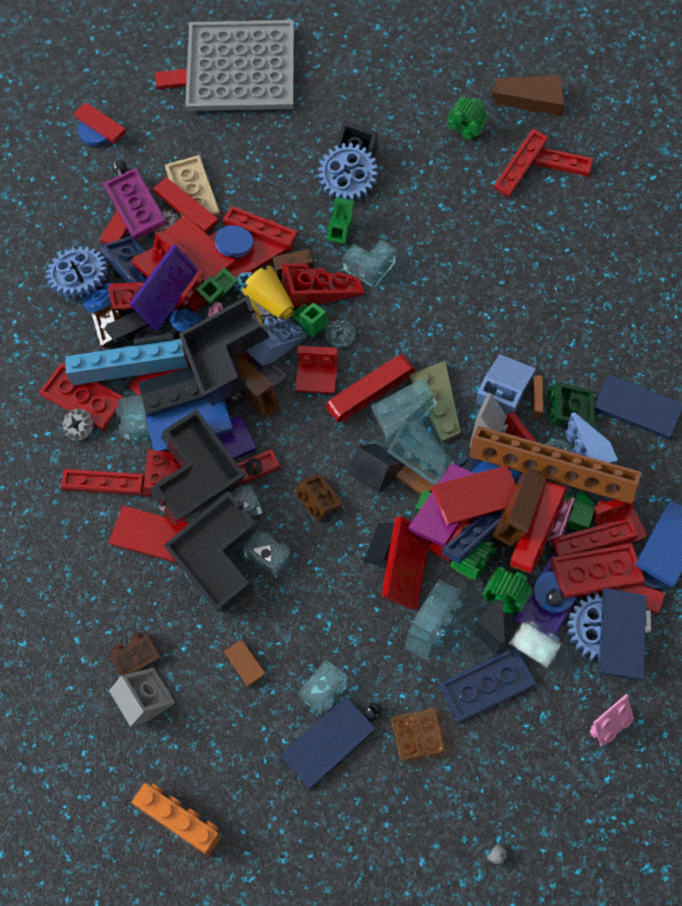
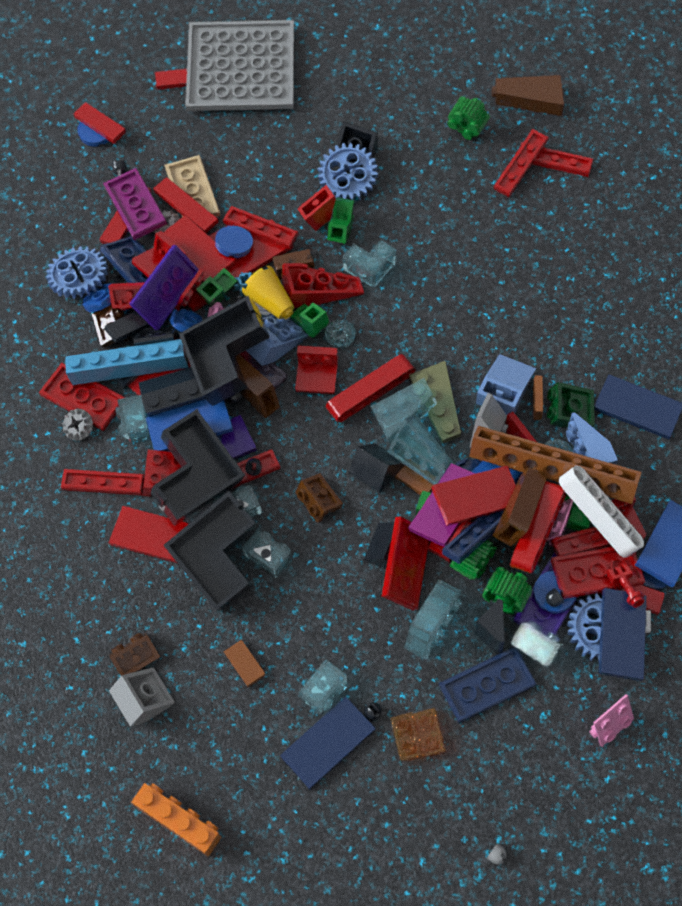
none -> red slope [298,185,336,231]
none -> white beam [559,466,644,558]
none -> red hinge [606,563,644,608]

